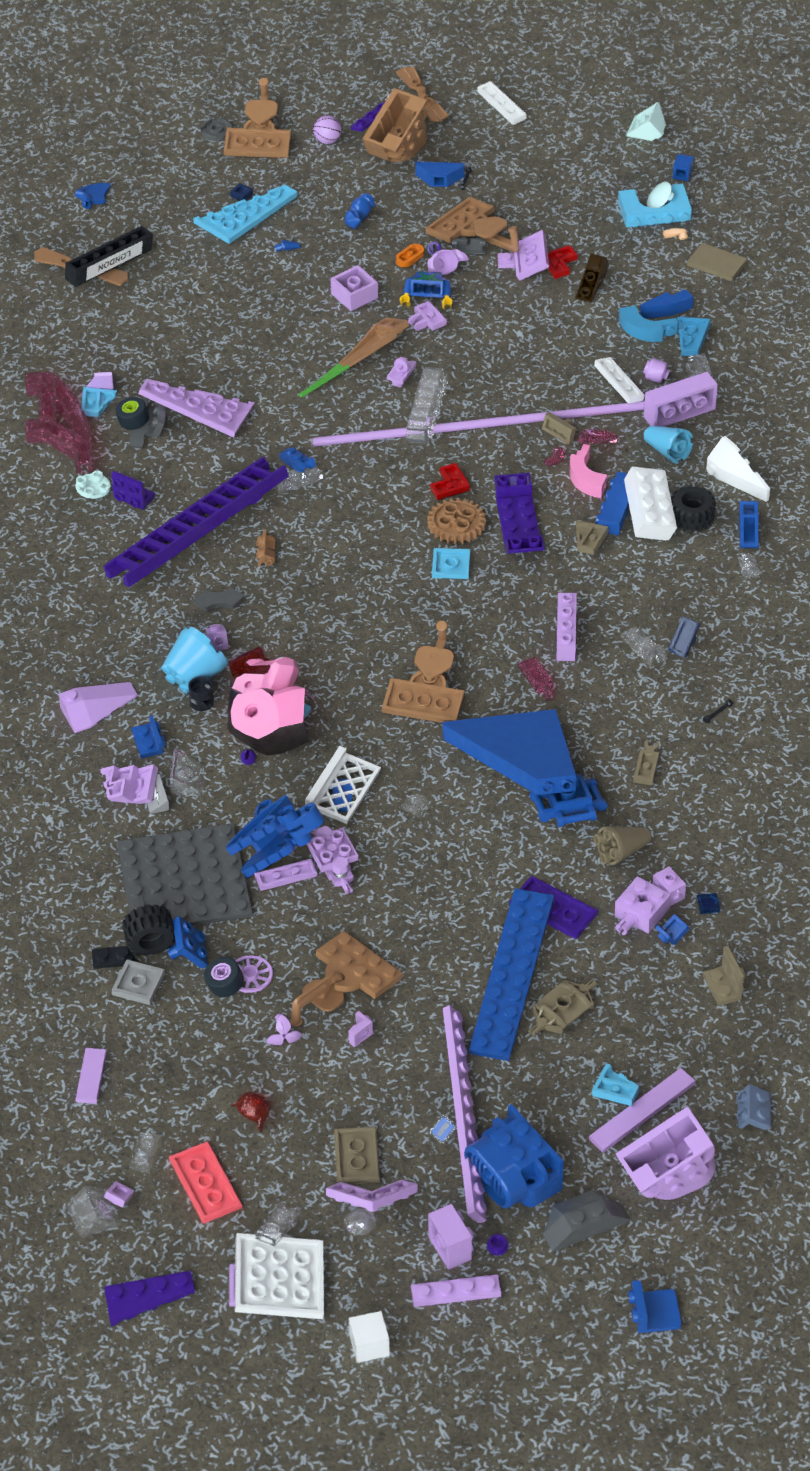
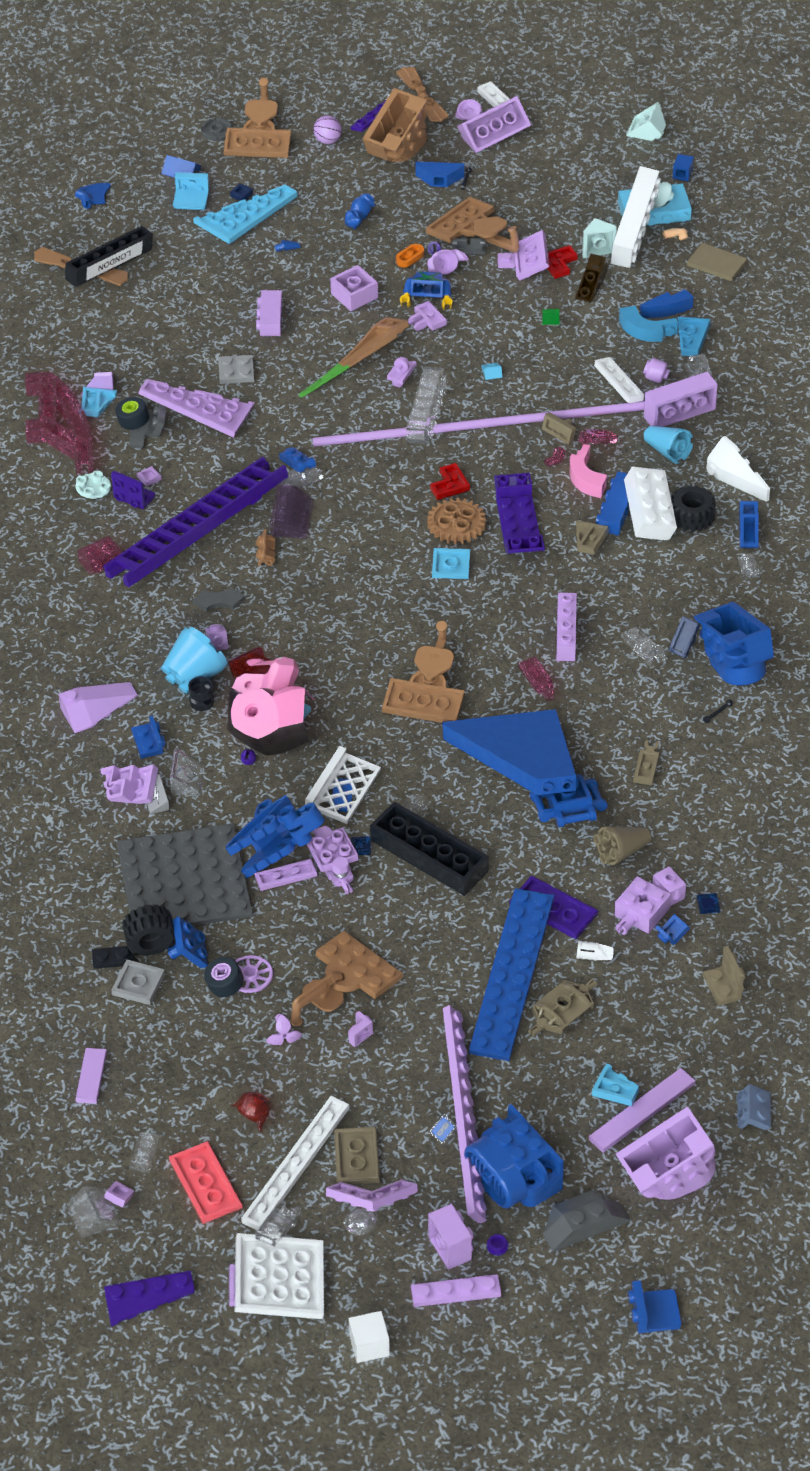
none -> clear pink brick [77,536,121,575]
none -> lavender tile [137,466,162,487]
none -> panel [162,155,201,178]
none -> medium azure bracket [173,172,209,210]
none -> light grey plate [218,355,254,384]
none -> white plate [241,1096,349,1232]
none -> lavender brick [256,290,282,336]
none -> clear purple slope [270,484,314,539]
none -> clear blue tile [351,836,371,855]
none -> black brick [370,801,489,896]
none -> lavender piece [455,99,483,121]
none -> lavender slope [457,96,531,153]
none -> medium azure slope [481,363,502,380]
none -> green tile [542,309,560,325]
none -> white hinge [576,941,614,961]
none -> light aqua slope [583,218,617,258]
none -> white brick [611,166,661,268]
none -> blue brick [694,602,774,686]

